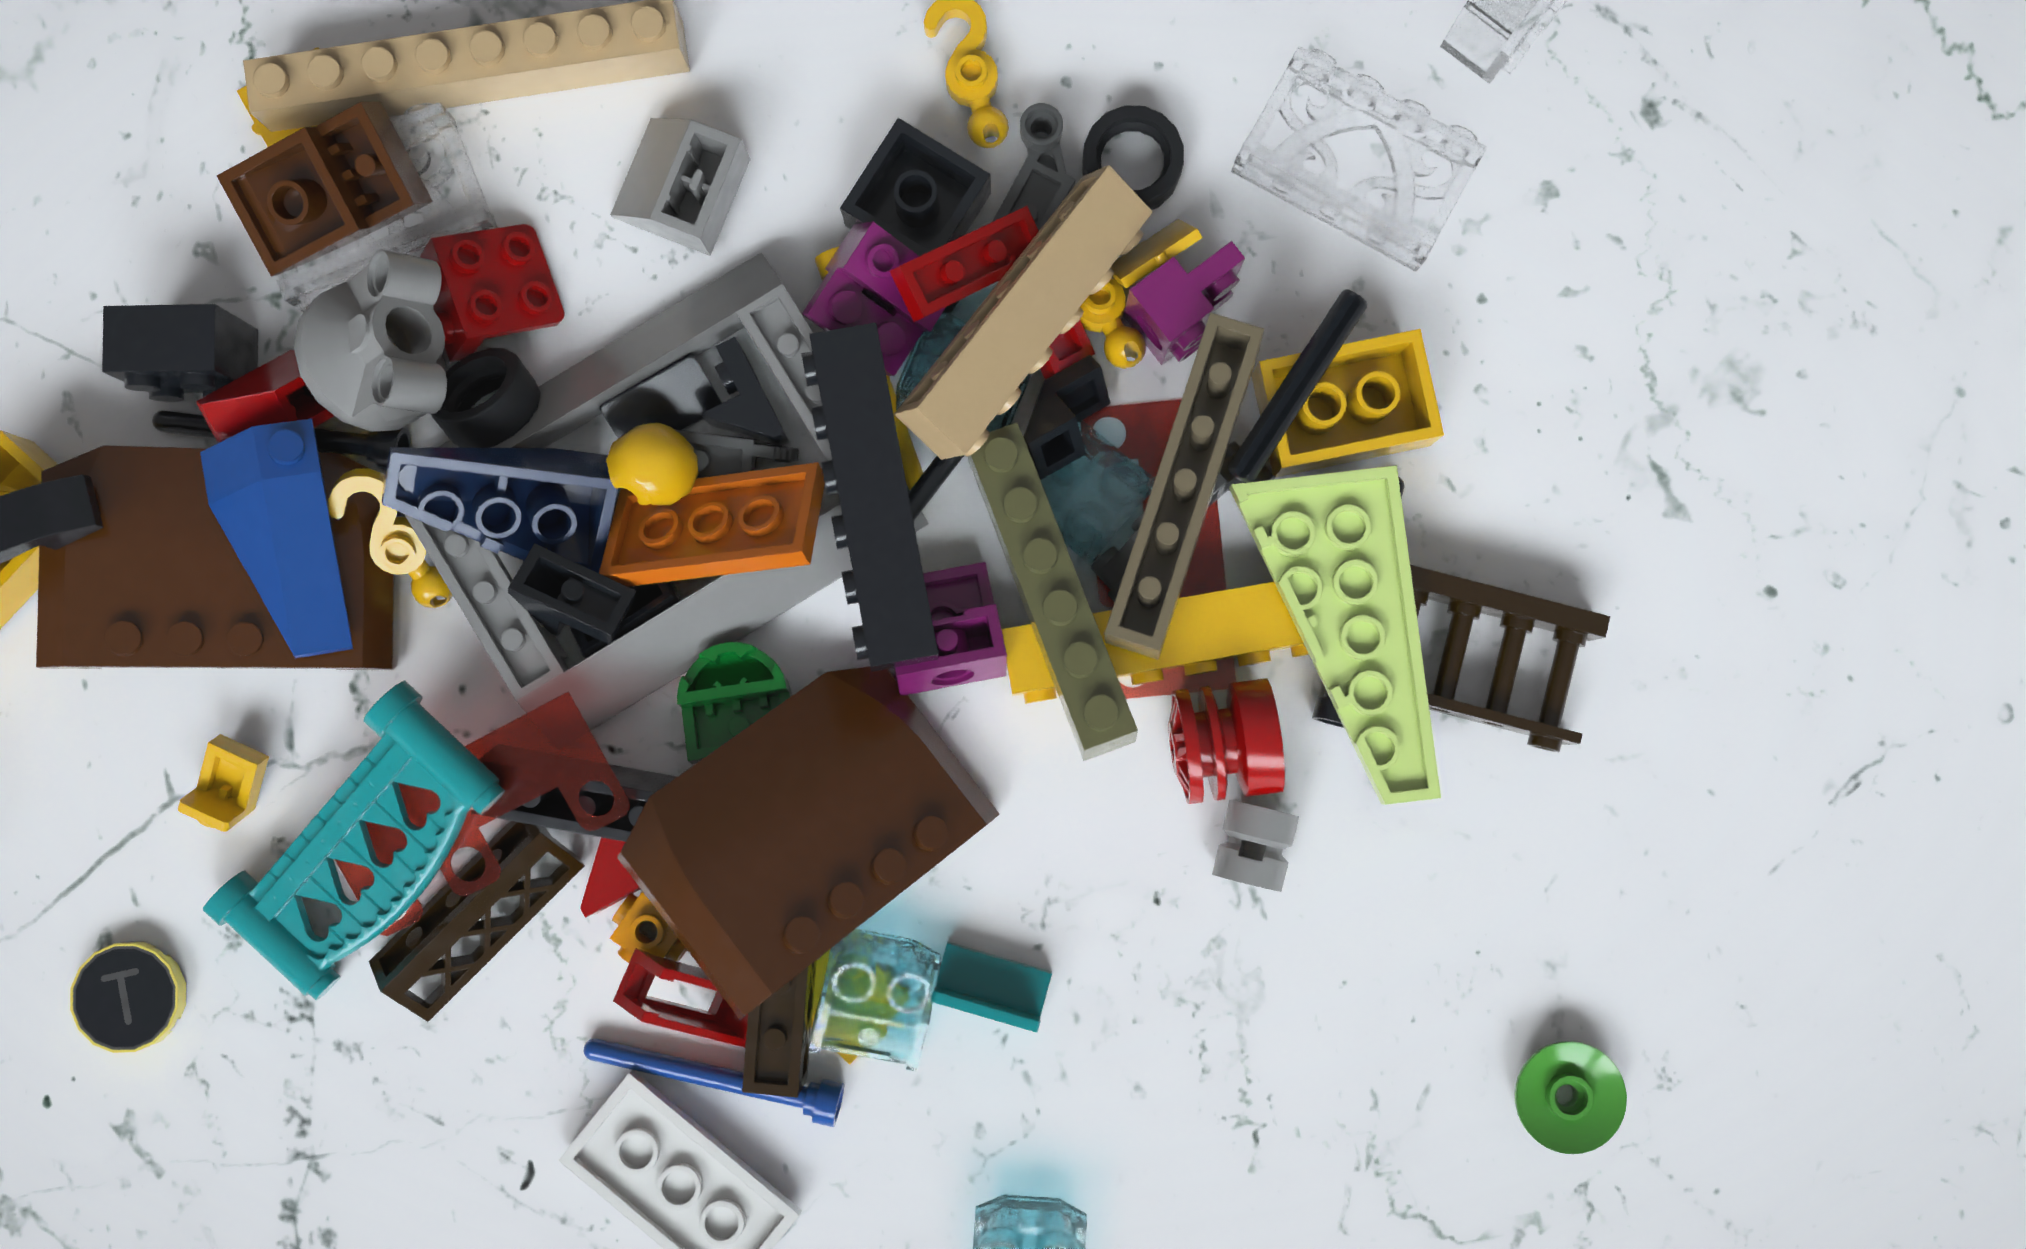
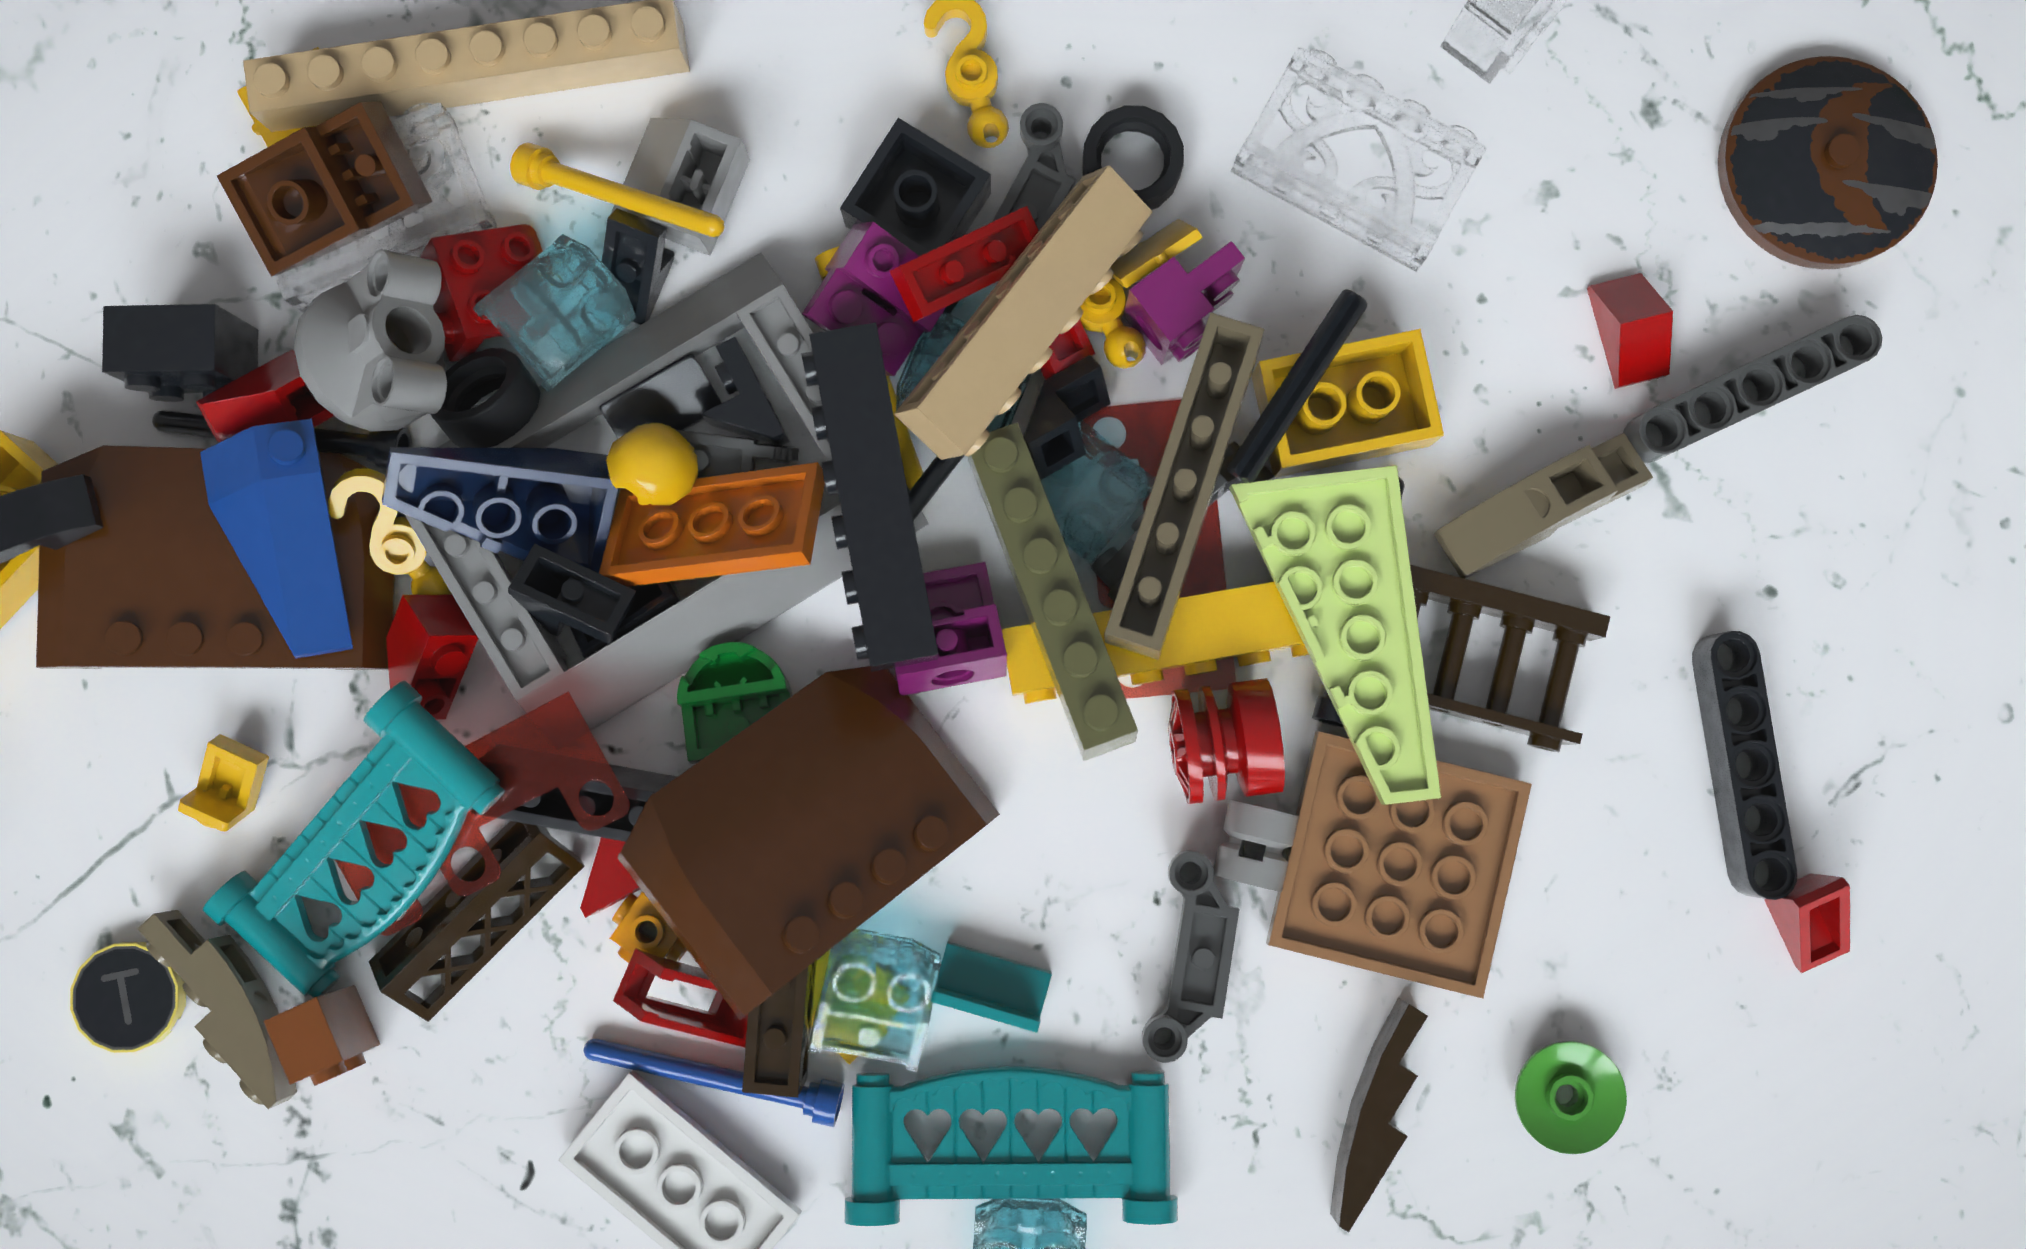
none -> dark tan slope [138,910,297,1109]
none -> dark orange brick [263,985,380,1087]
none -> red slope [386,595,478,720]
none -> clear light blue slope [473,234,636,392]
none -> yellow piece [510,142,725,237]
none -> black slope [595,208,675,325]
none -> teal piece [844,1066,1178,1226]
none -> dark grey plate [1141,850,1240,1063]
none -> medium nougat plate [1266,731,1532,999]
none -> dark brown slope [1330,997,1428,1233]
none -> dark tan slope [1434,433,1653,578]
none -> red slope [1587,273,1673,389]
none -> dark grey beam [1623,315,1883,463]
none -> black beam [1692,631,1797,900]
none -> dish [1718,56,1938,269]
none -> red slope [1764,873,1850,974]

